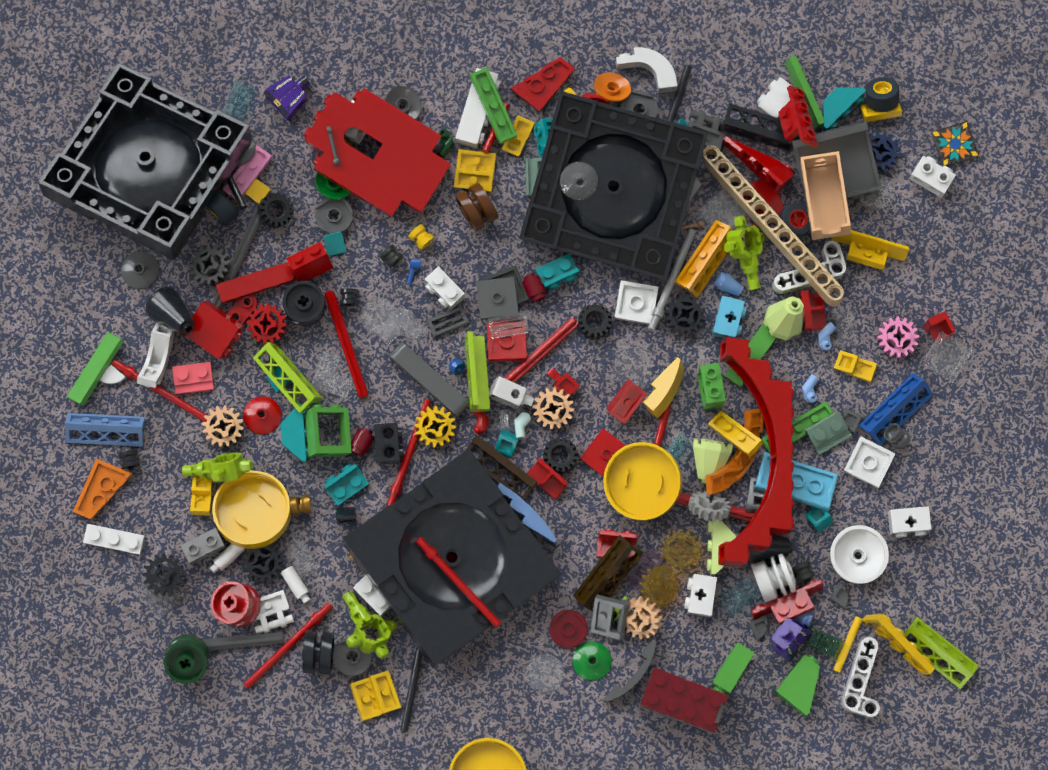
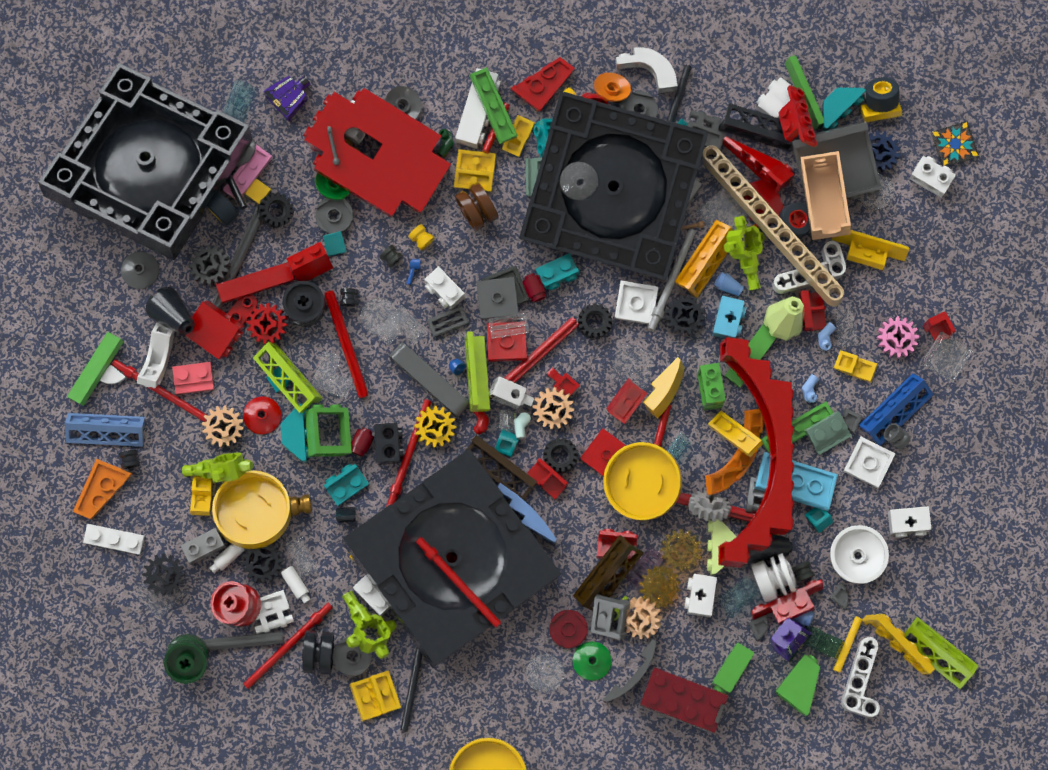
yellowish green cone [693,438,732,484] -> none

